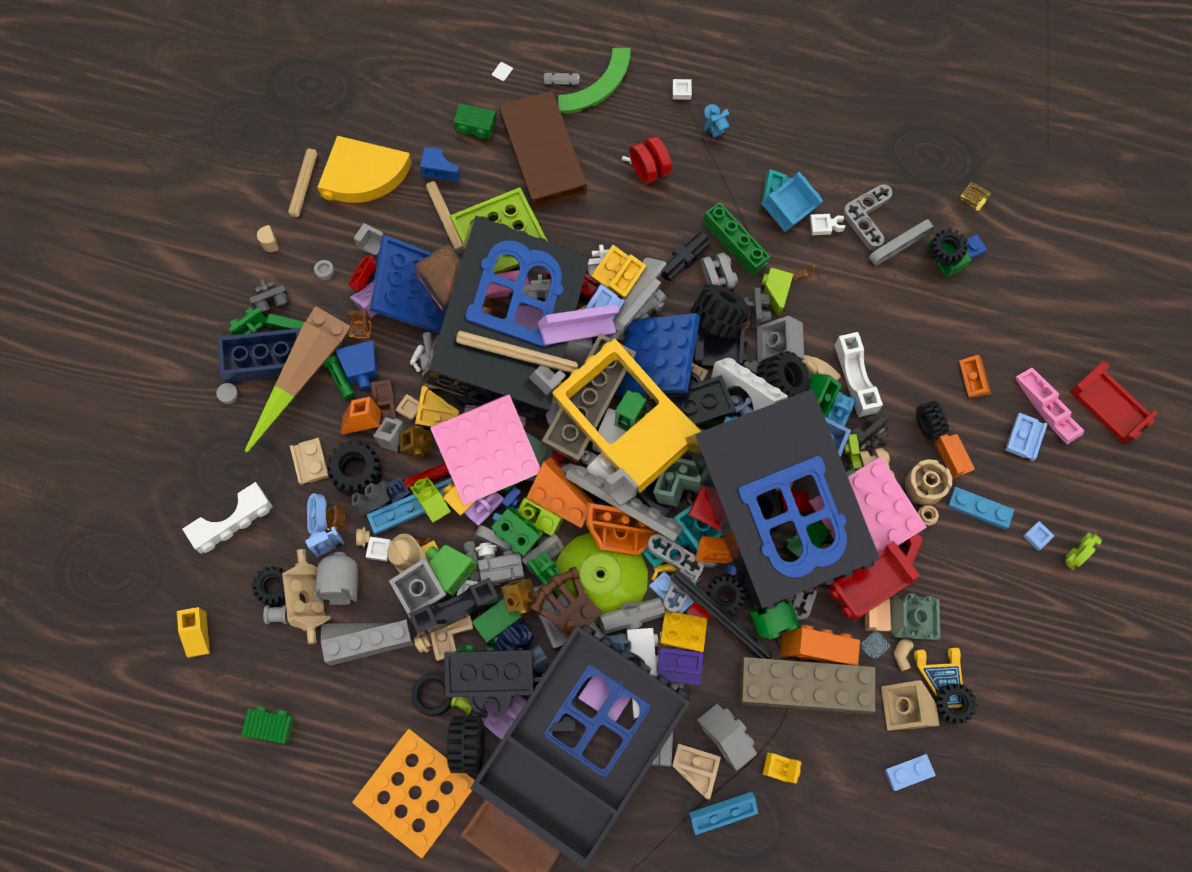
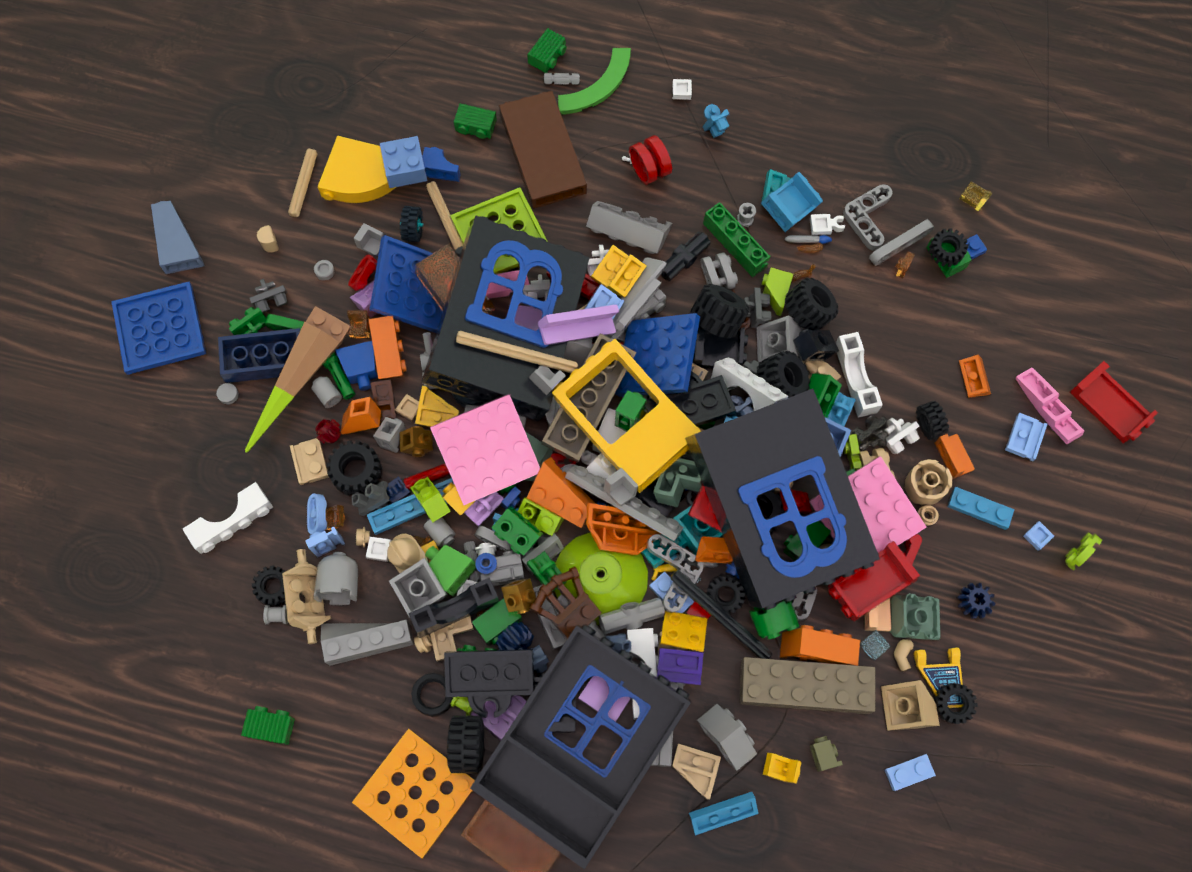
yellow slope [177,607,210,658] -> none
white piece [410,345,425,372] -> none
white sticker [492,62,513,81] -> none
none -> blue plate [111,281,206,375]
none -> sand blue slope [151,201,205,274]
none -> light grey brick [311,377,342,408]
none -> dark red gear [315,419,341,444]
none -> orange wedge [369,316,407,380]
none -> medium blue brick [380,136,427,188]
none -> black wheel [400,206,424,242]
none -> light grey brick [423,517,455,547]
none -> blue plate [475,553,497,574]
none -> green brick [527,28,567,73]
none -> light grey wedge [586,201,673,254]
none -> light grey bush [737,203,756,227]
none -> light grey piece [785,235,832,244]
none -> black tyre [785,277,839,330]
none -> black brick [793,329,839,361]
none -> clear orange piece [797,243,823,253]
none -> olive brick [809,736,843,772]
none -> white hips [879,418,920,454]
none -> clear orange plate [896,251,915,279]
none -> dark blue gear [957,583,996,619]

